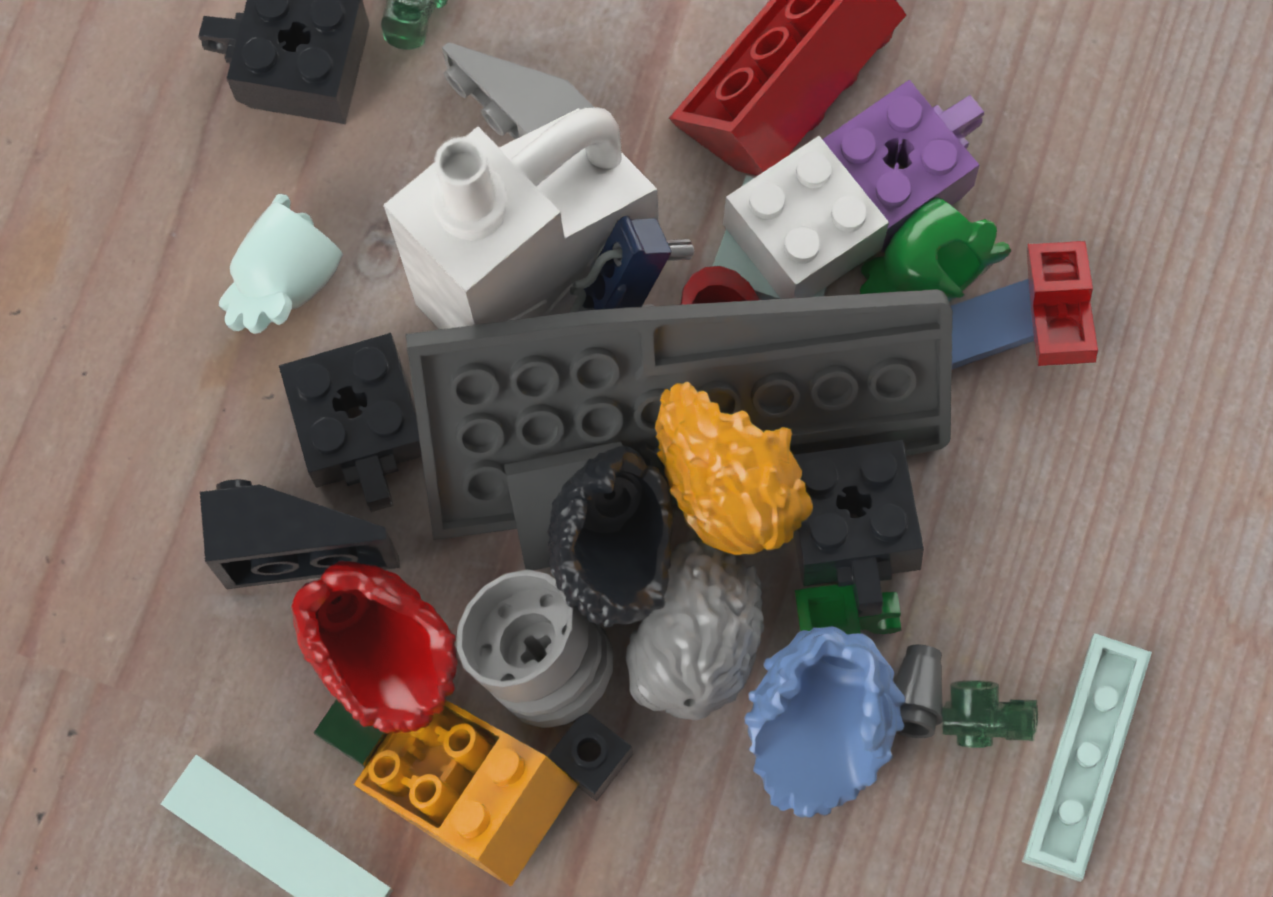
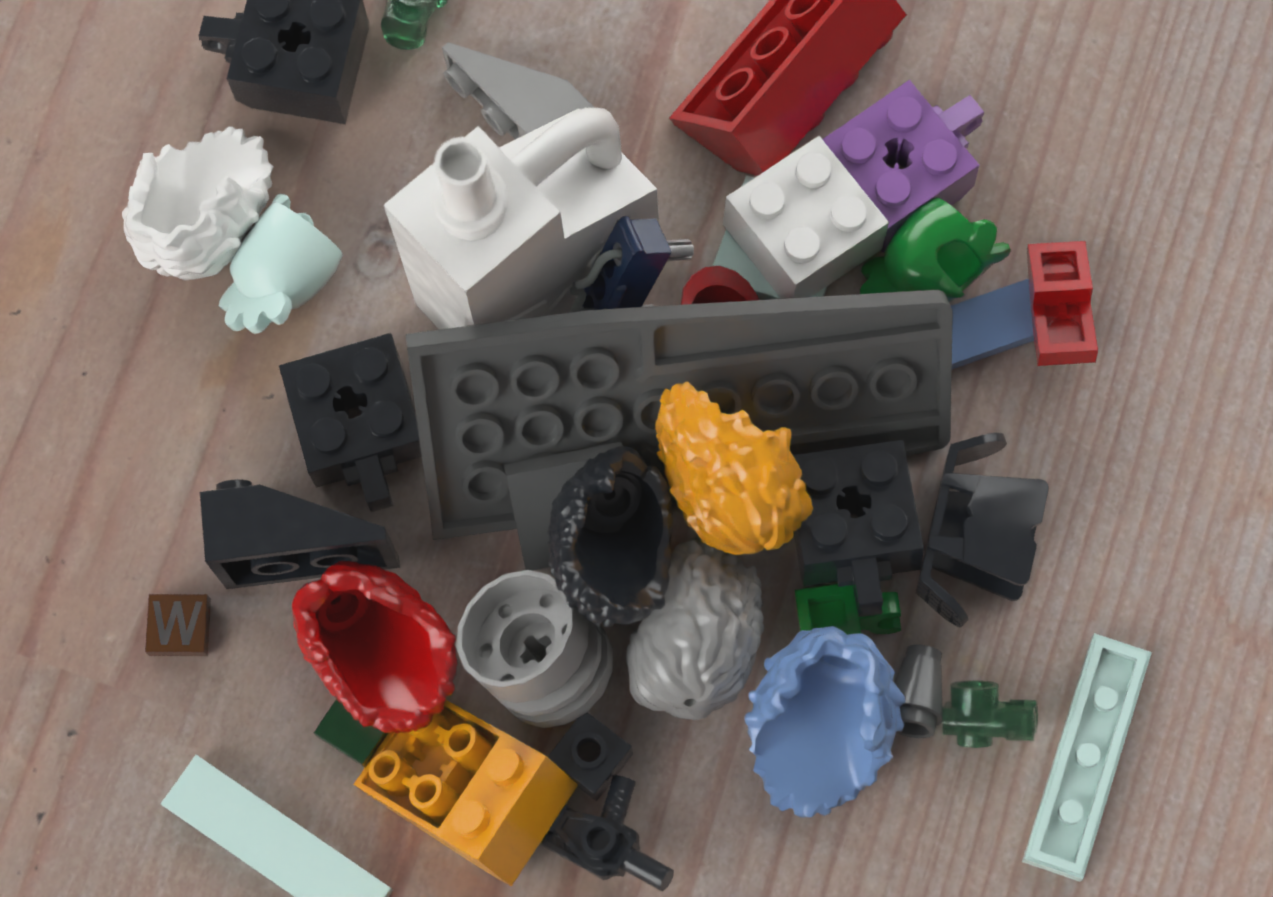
none -> white hair [122,127,274,280]
none -> reddish brown tile [145,594,211,656]
none -> black piece [541,775,674,891]
none -> black piece [916,433,1049,627]

